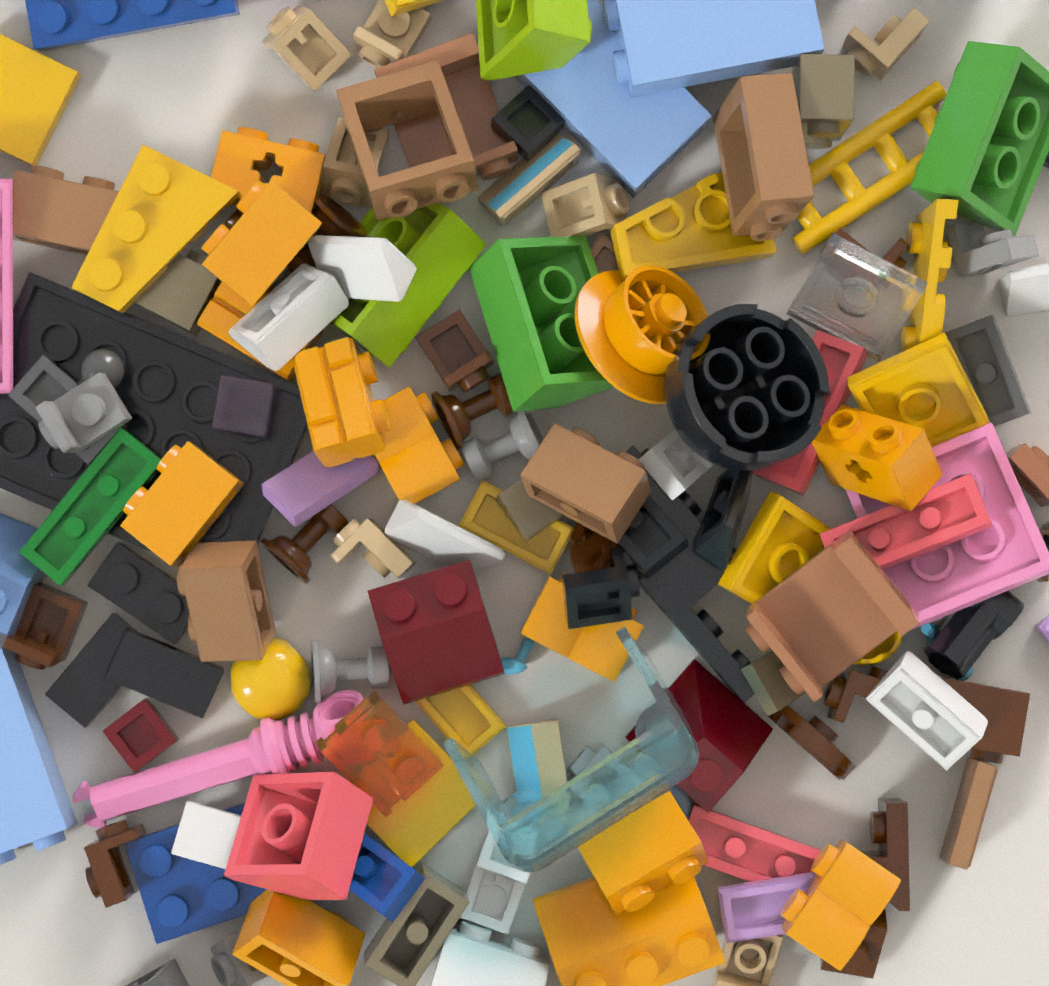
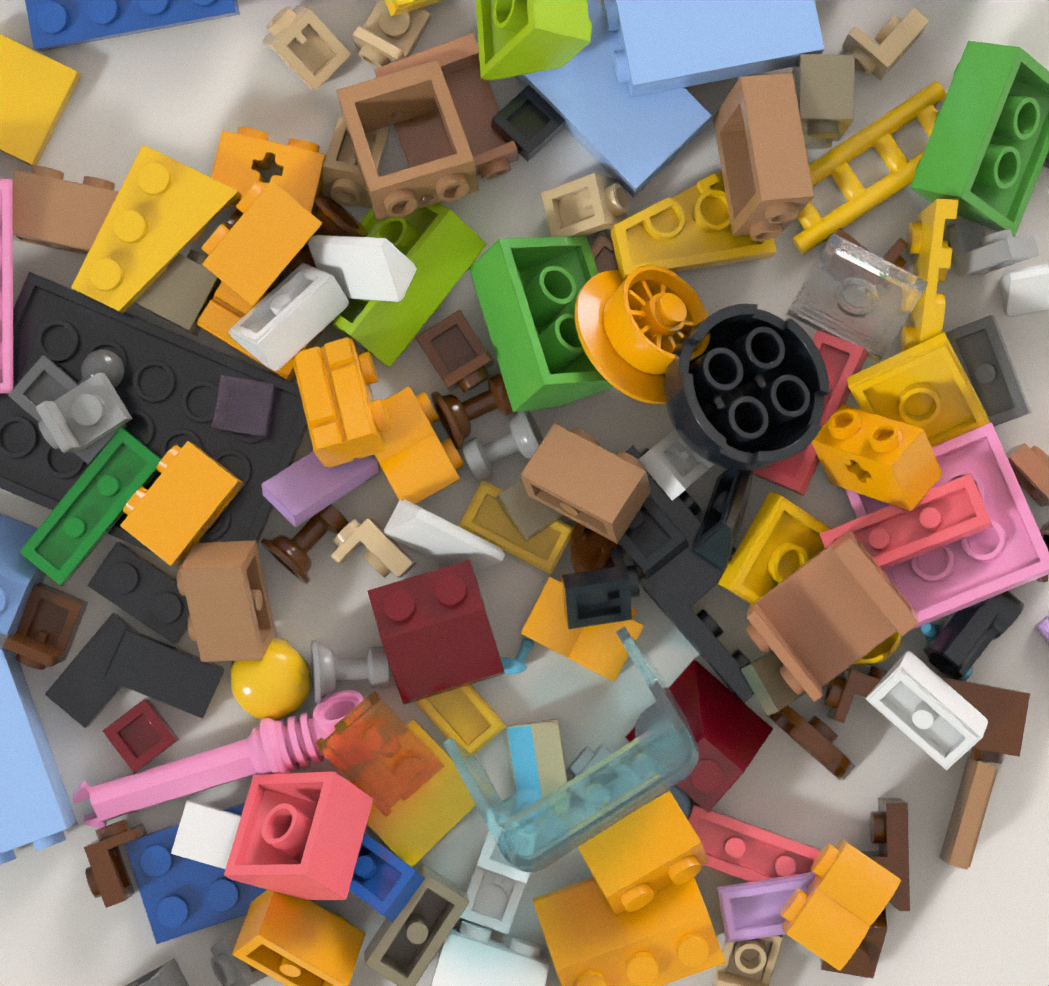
tan slope [478,133,580,227] -> none

